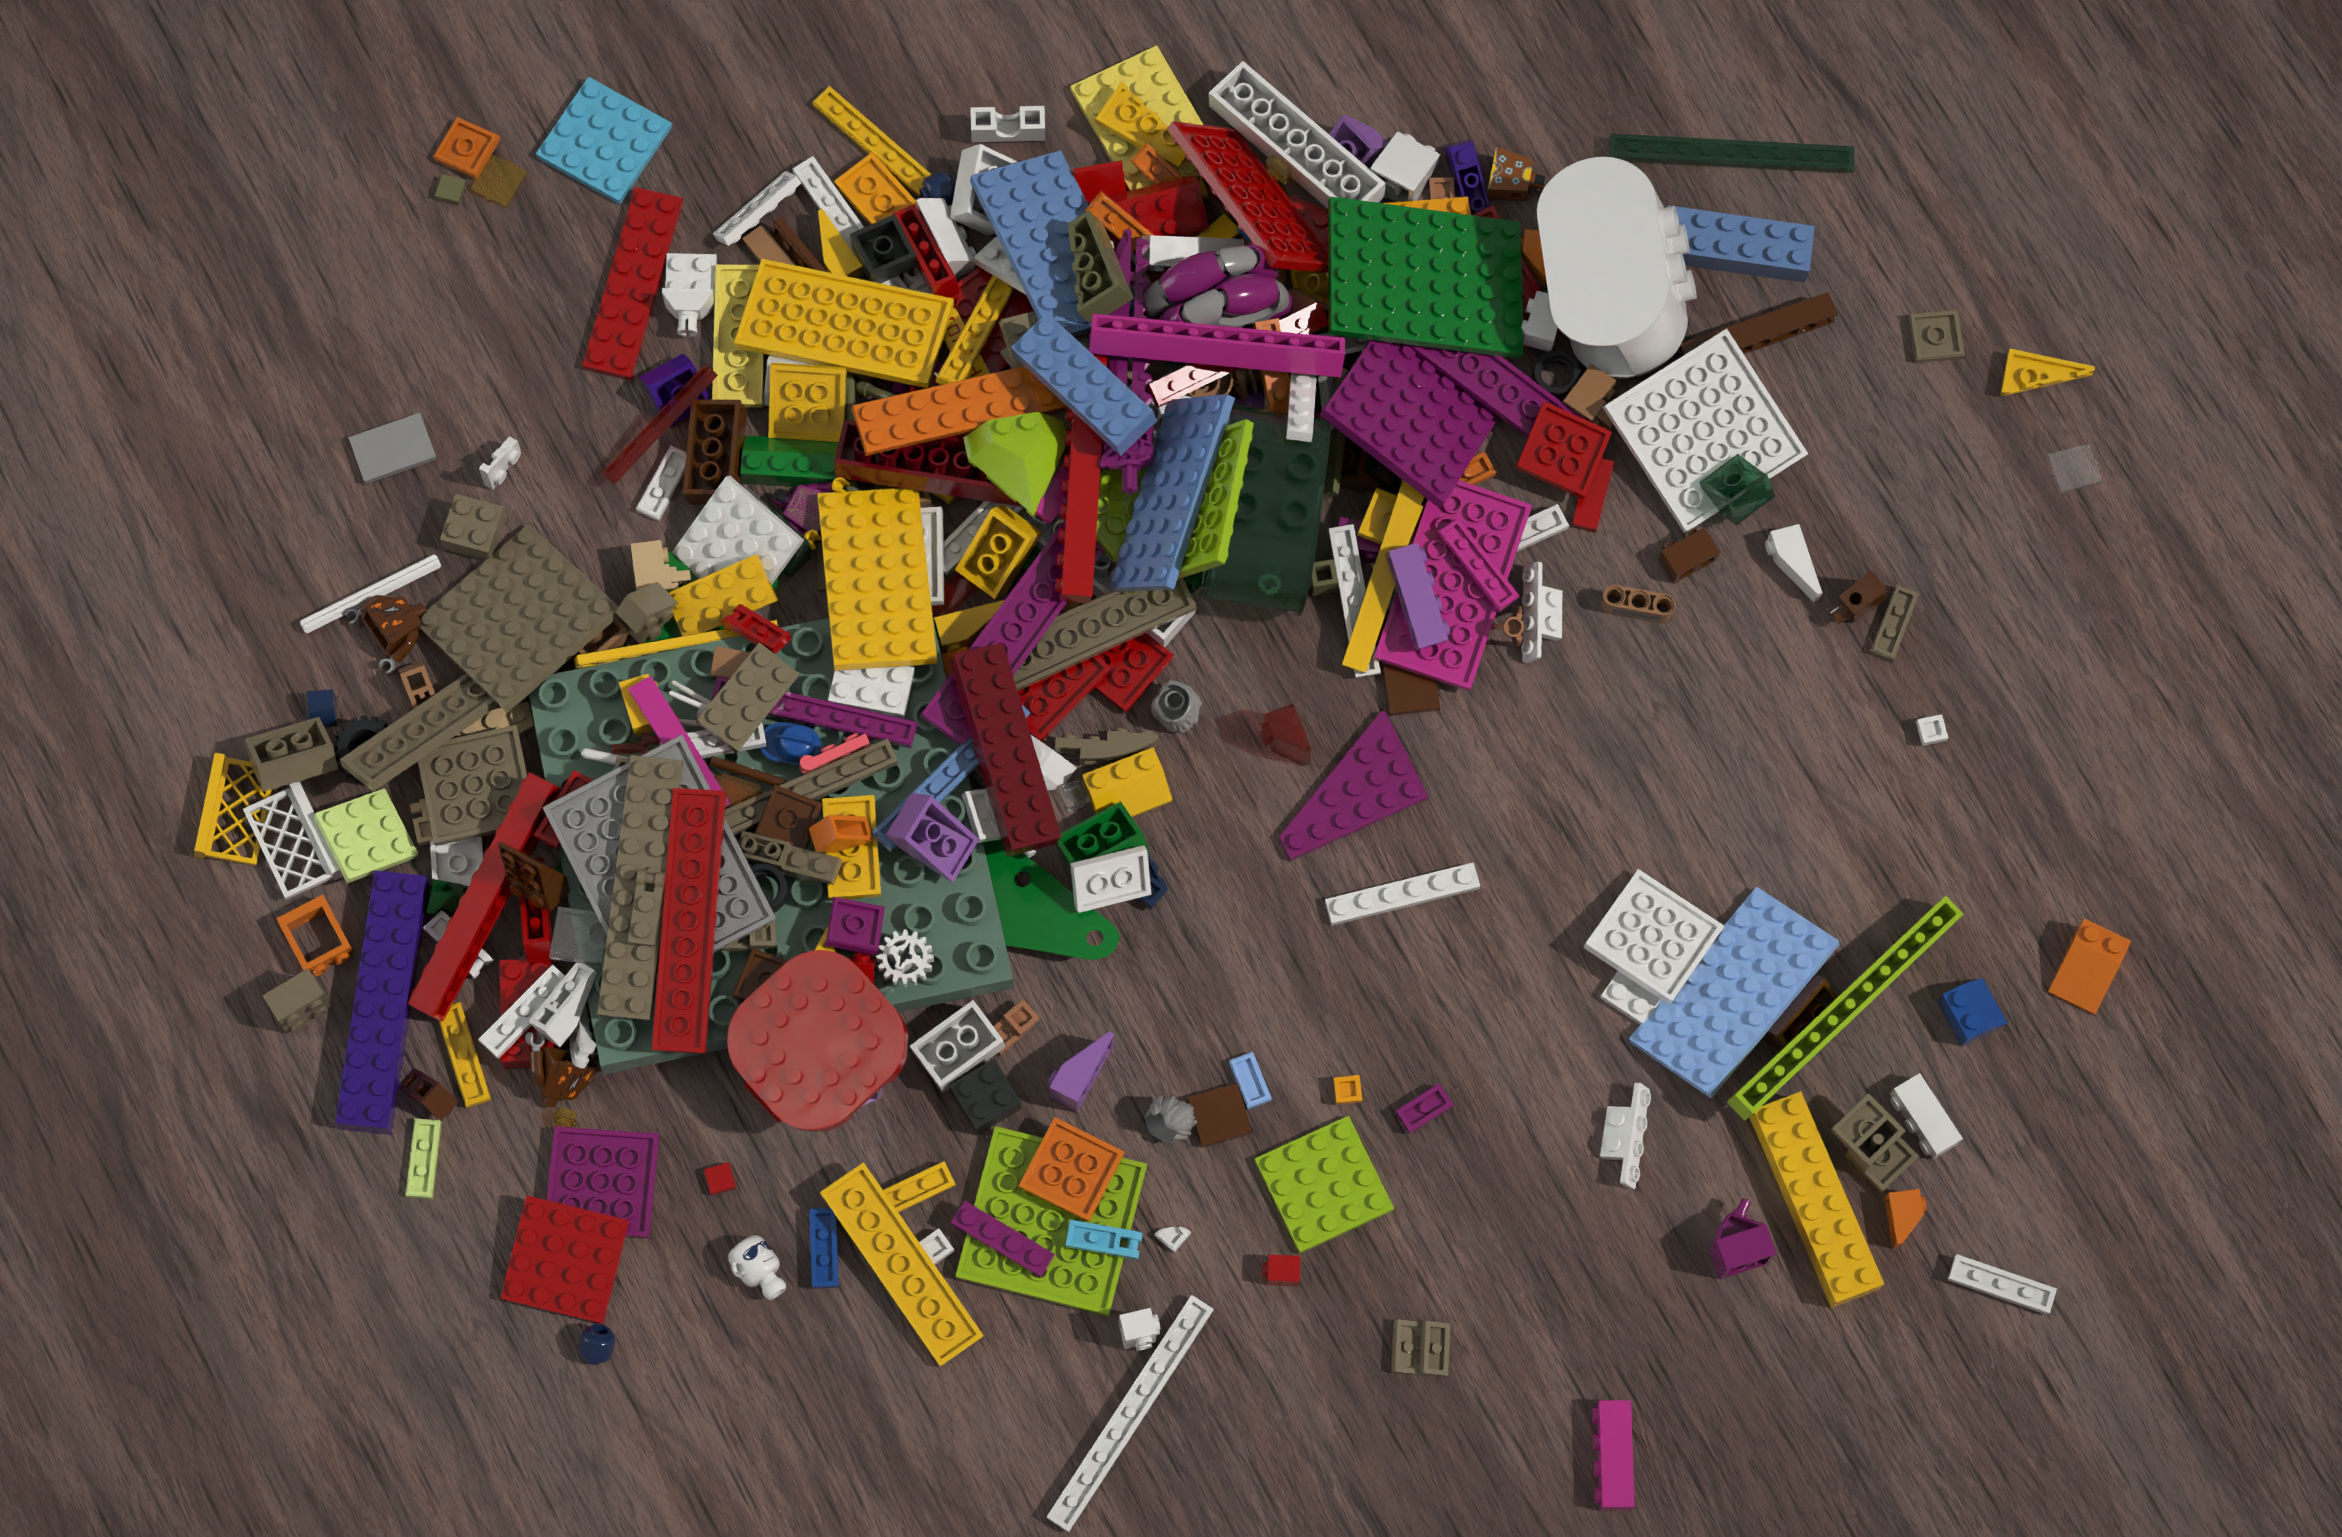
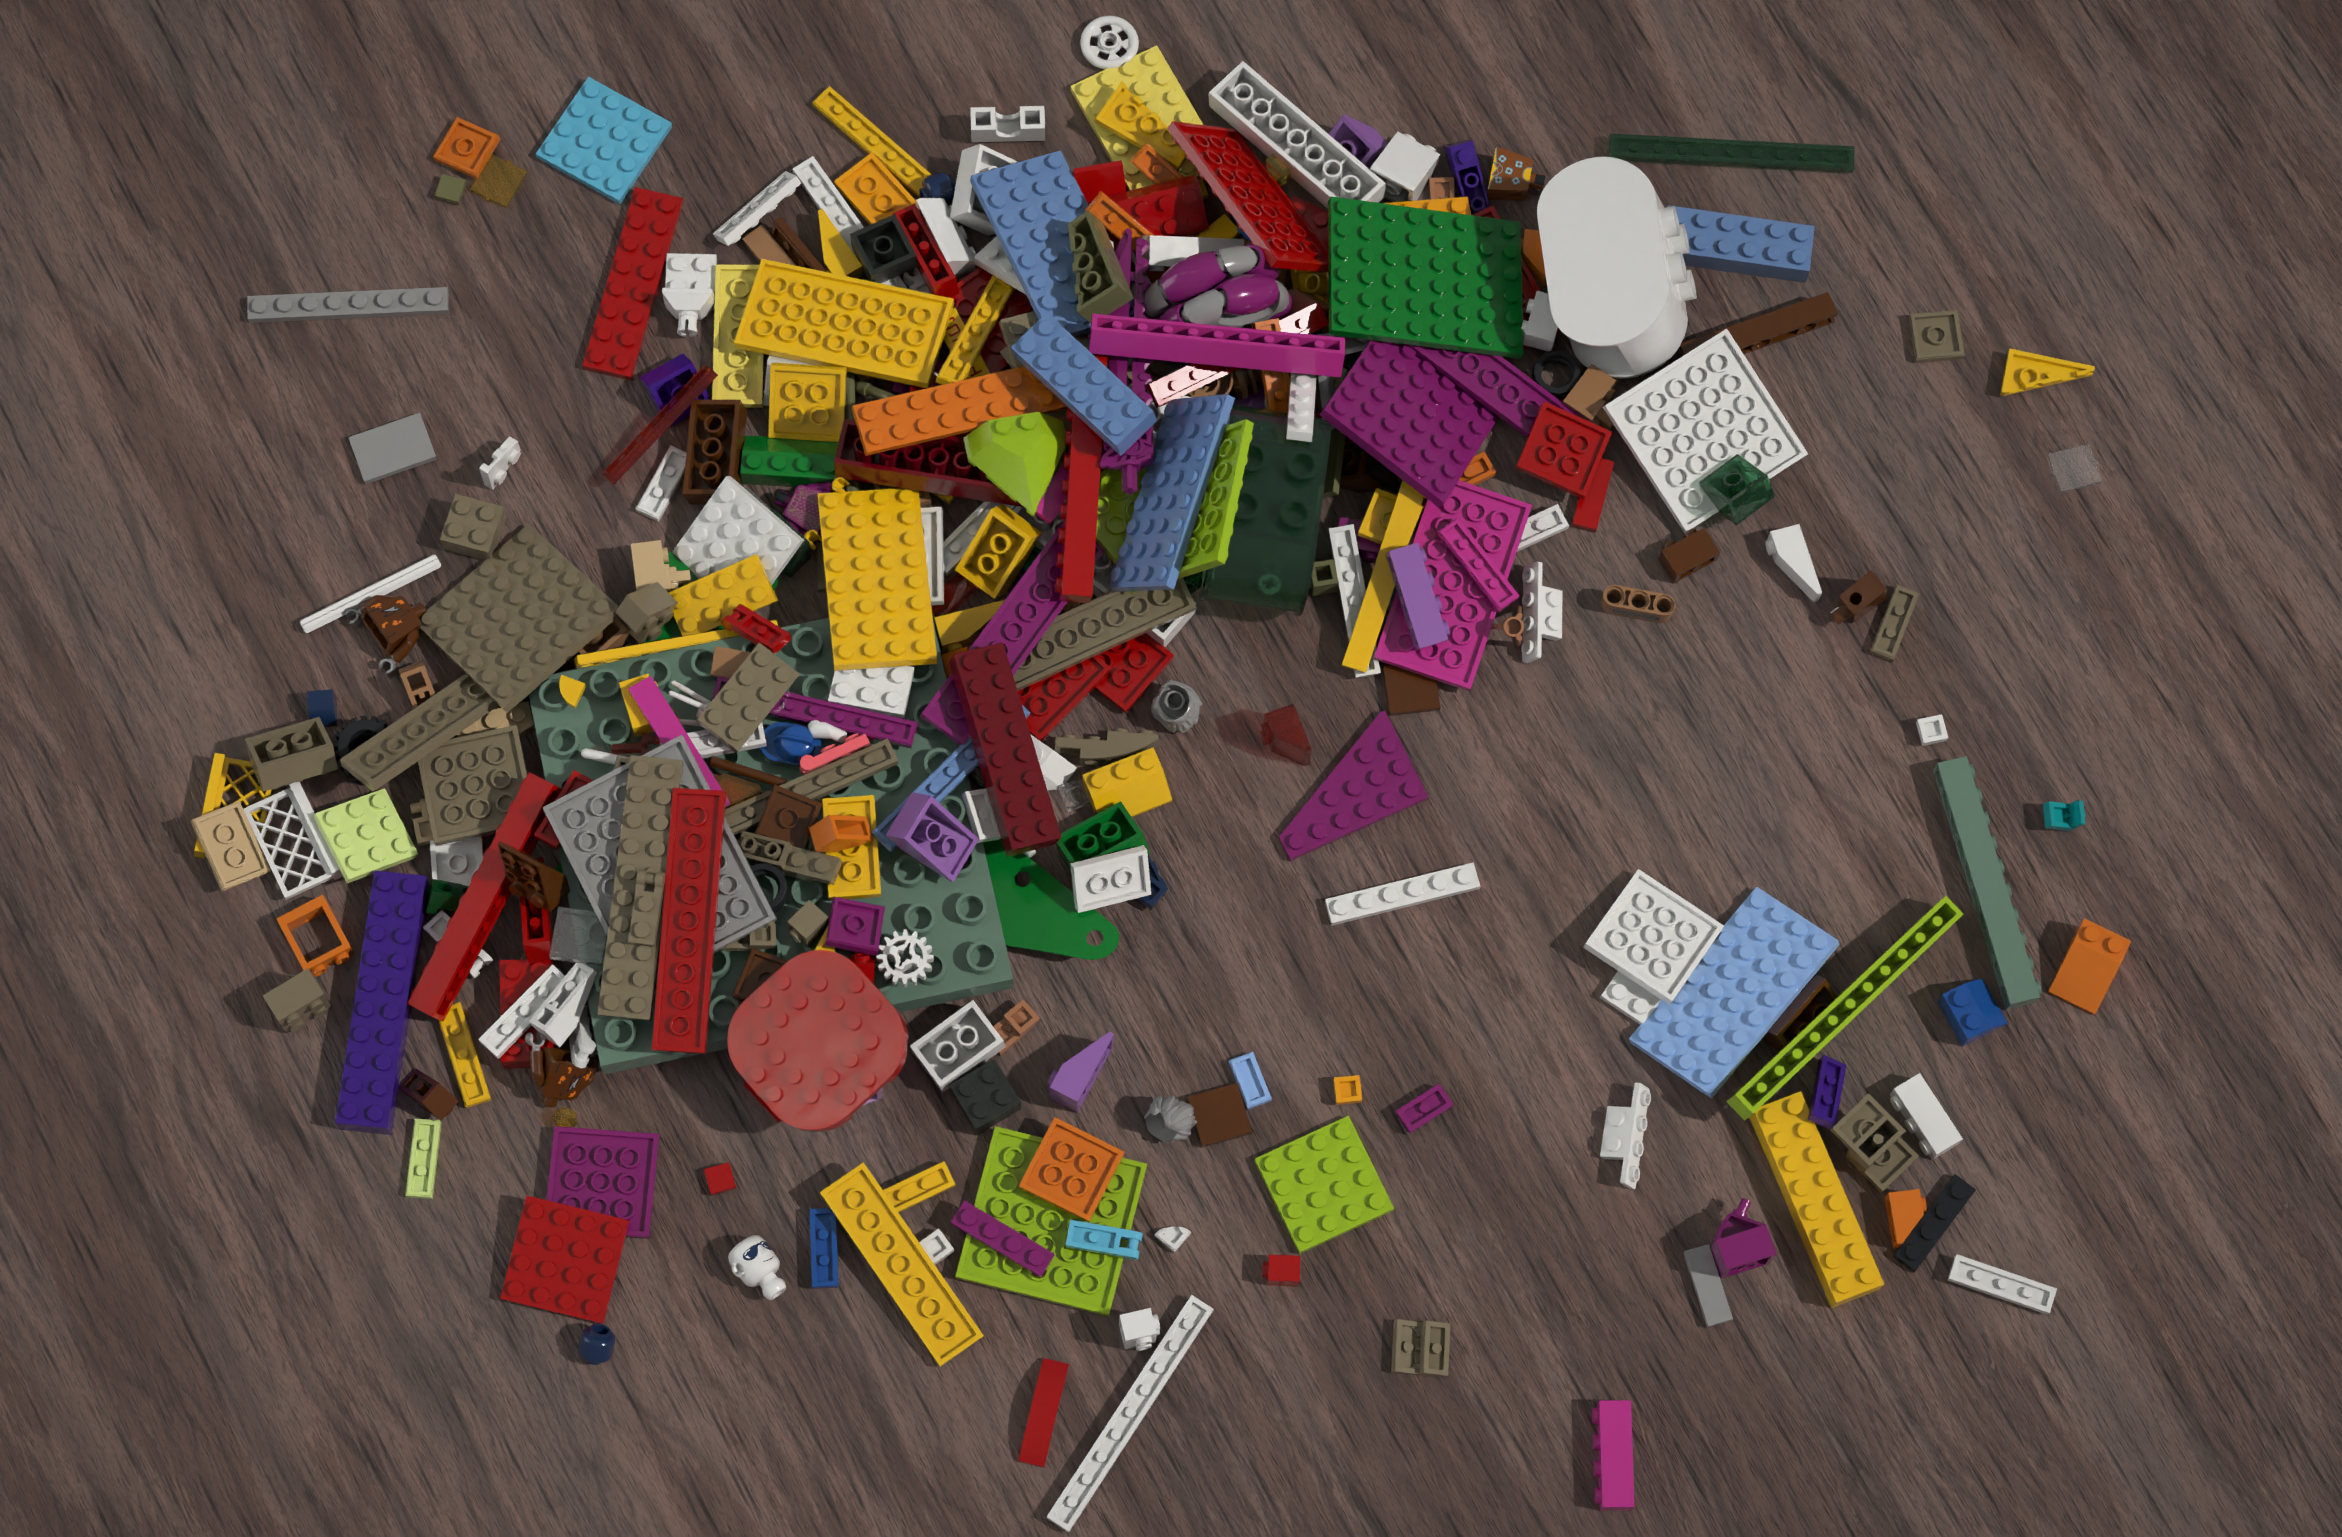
none -> tan tile [191,801,271,892]
none -> light grey plate [247,287,449,323]
none -> yellow tile [559,675,586,709]
none -> dark tan brick [787,900,829,946]
none -> white arm [808,720,847,743]
none -> red slope [1018,1358,1069,1468]
none -> white plate [1080,16,1139,70]
none -> light grey tile [1683,1244,1733,1328]
none -> dark purple plate [1808,1055,1846,1130]
none -> black plate [1893,1174,1976,1272]
none -> sand green brick [1933,756,2042,1010]
none -> teal bracket [2043,800,2085,831]

